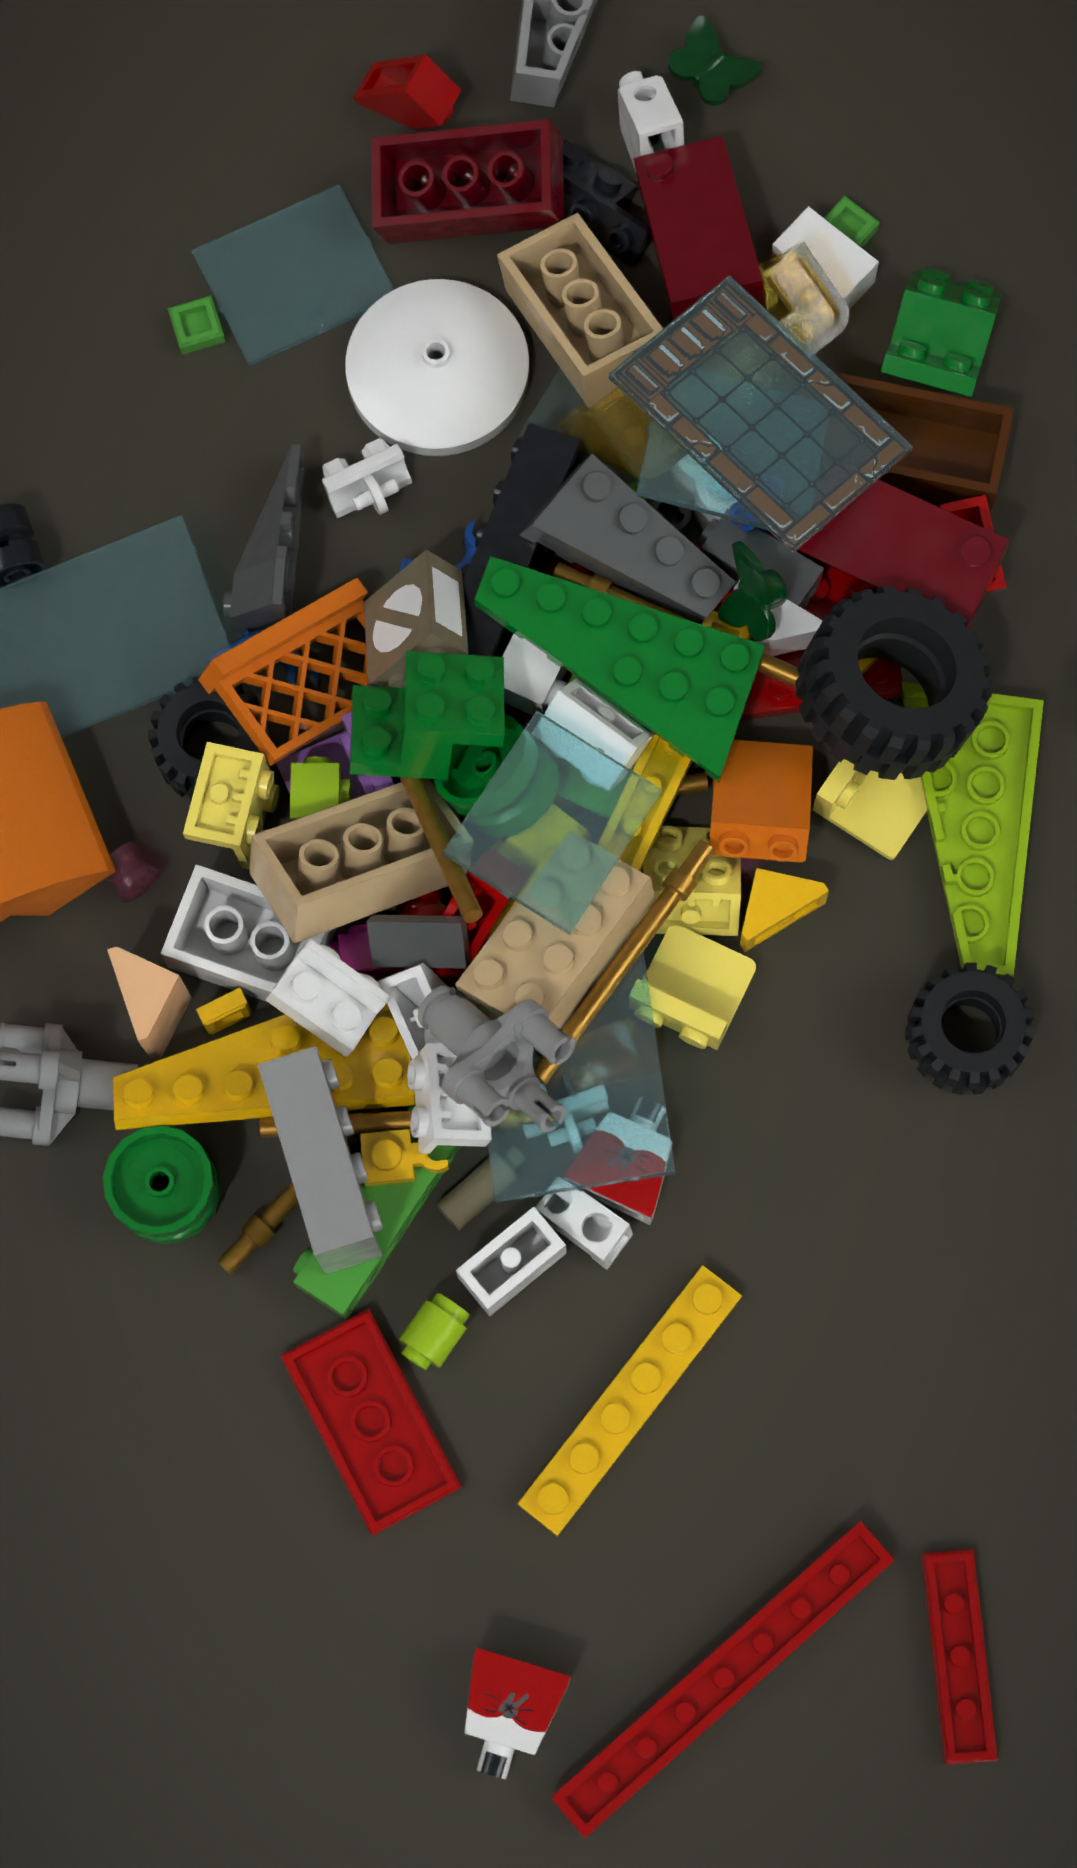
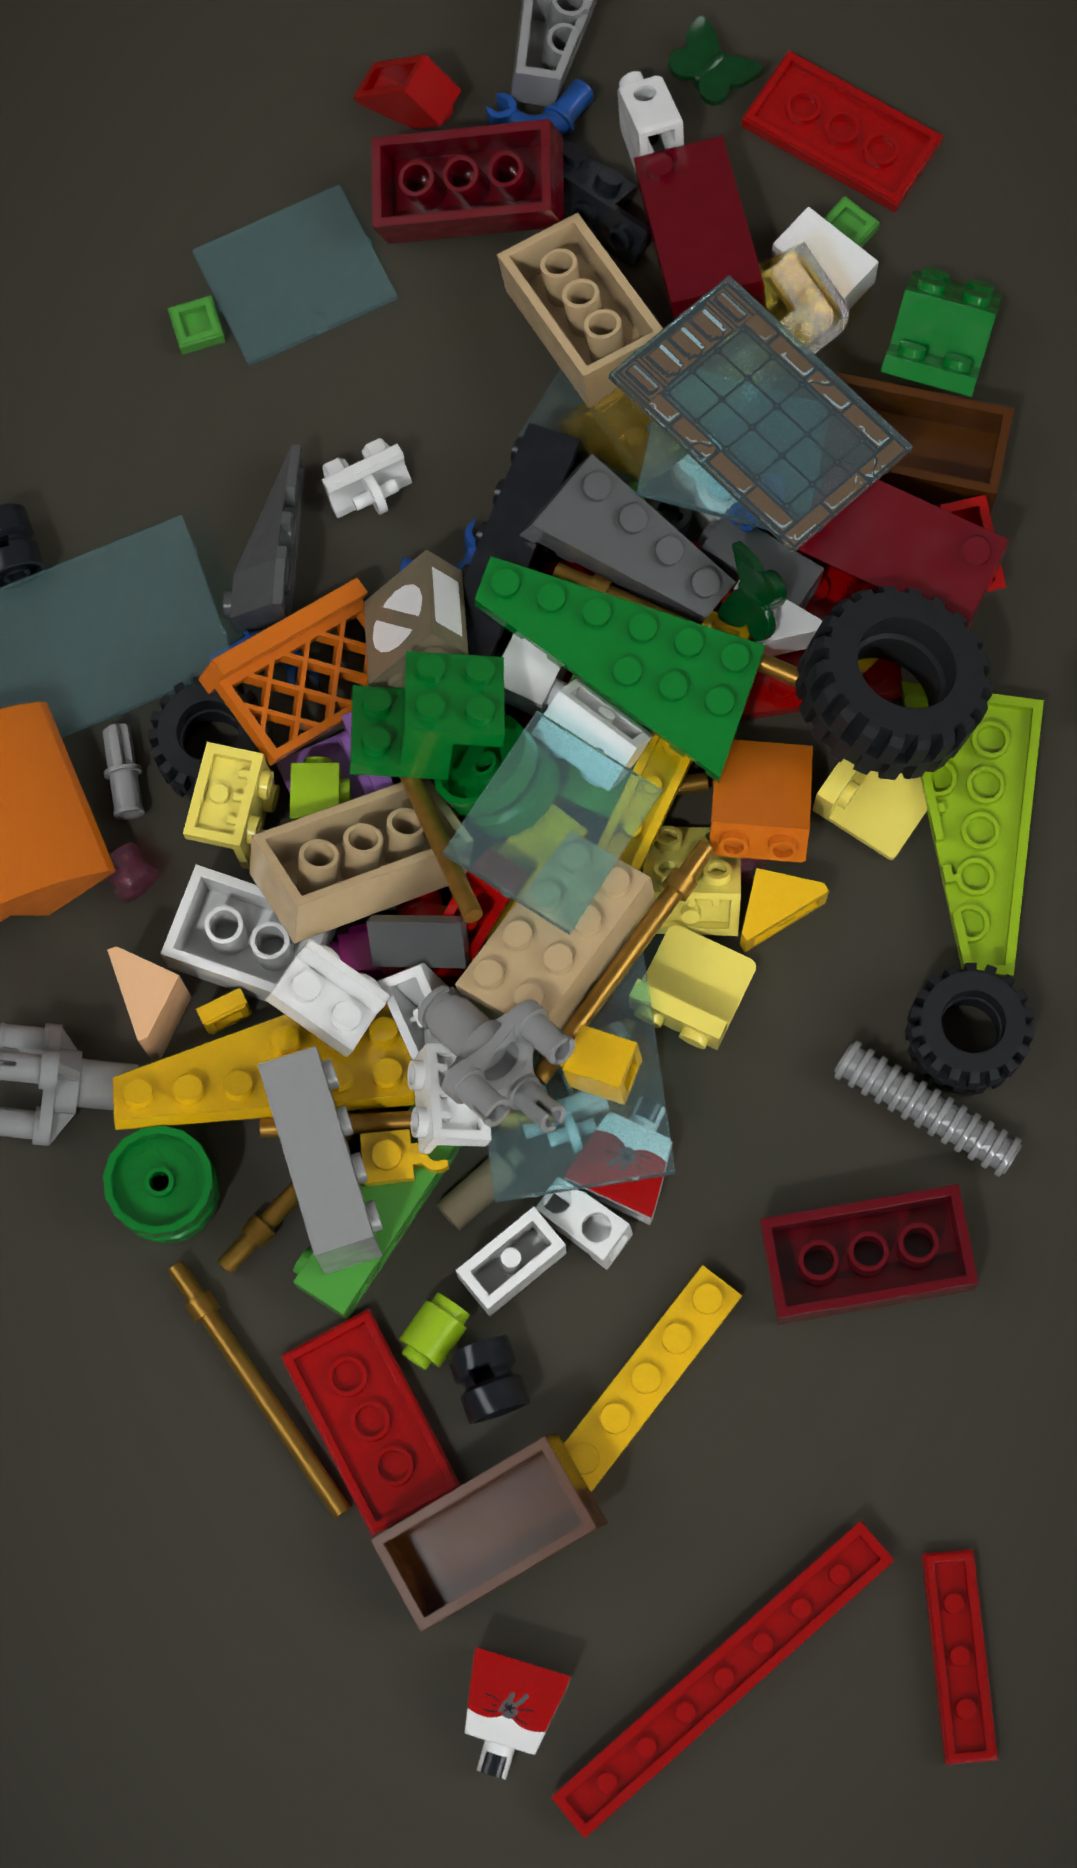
white dish [345,279,529,456] -> none
none -> light grey axle [103,723,145,820]
none -> pearl gold bar [167,1260,351,1519]
none -> reddish brown piece [371,1433,608,1632]
none -> black wheel [446,1335,530,1424]
none -> blue piece [486,79,594,136]
none -> yellow brick [560,1024,642,1105]
none -> red tile [741,50,943,213]
none -> dark red brick [760,1184,979,1325]
none -> light grey piece [834,1040,1022,1177]

